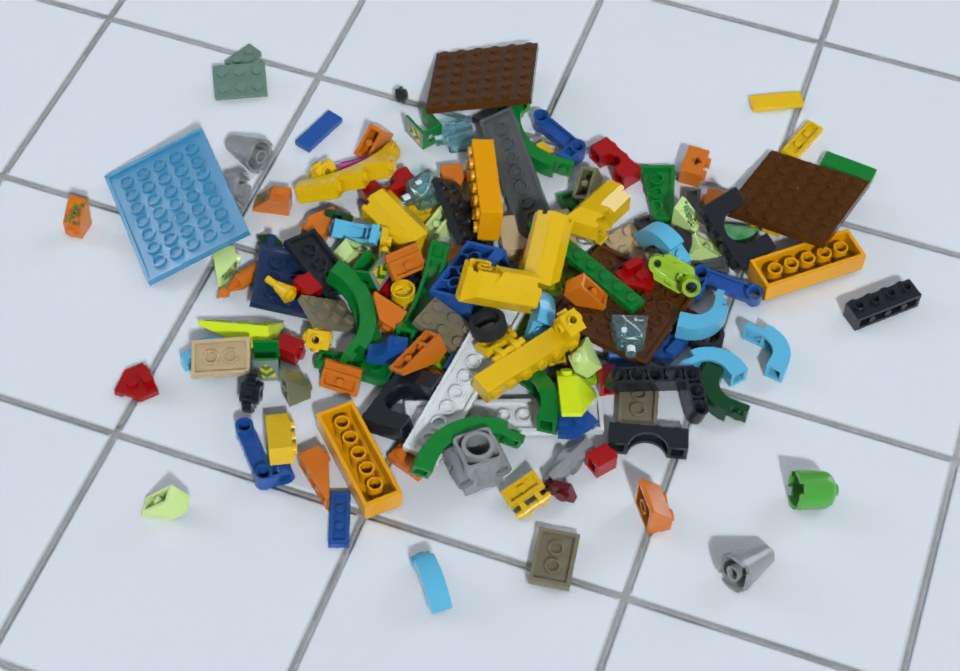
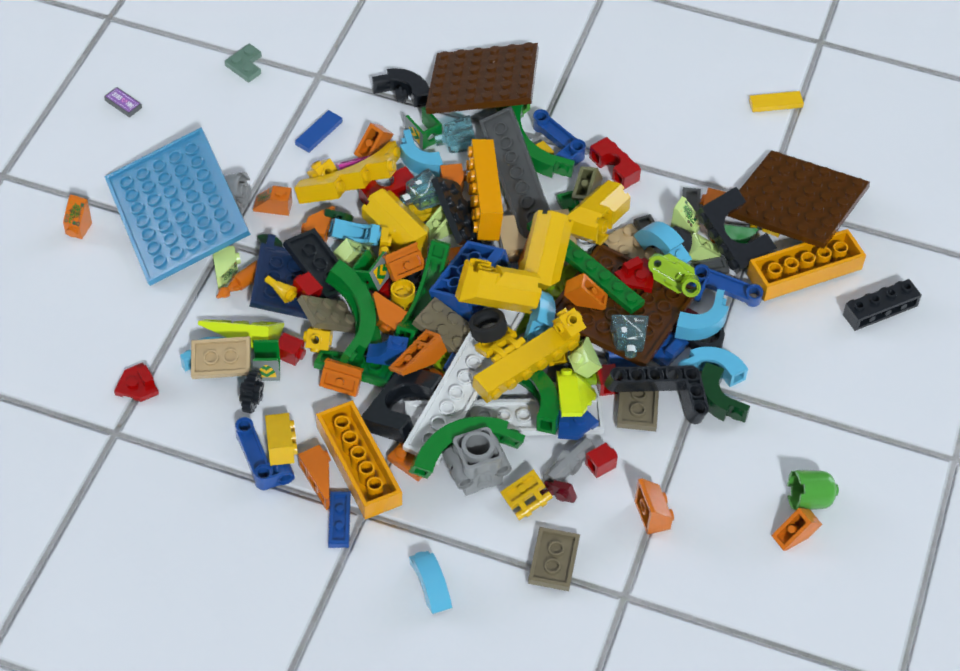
yellowish green slope [141,485,190,519] -> none
sand green plate [212,62,268,101] -> none
light grey cone [225,134,274,174] -> none
olive slope [279,368,313,407] -> none
black arch [607,422,689,460] -> none
green wing [639,165,675,224] -> none
orange brick [678,145,711,188] -> none
light grey cone [718,544,775,593] -> none
medium azure arch [742,322,791,383] -> none
yellow tile [781,120,824,159] -> none
green tile [820,151,877,184] -> none
none -> tile [104,87,142,118]
none -> black arch [372,68,430,107]
none -> medium azure arch [400,129,443,177]
none -> orange slope [771,508,822,551]

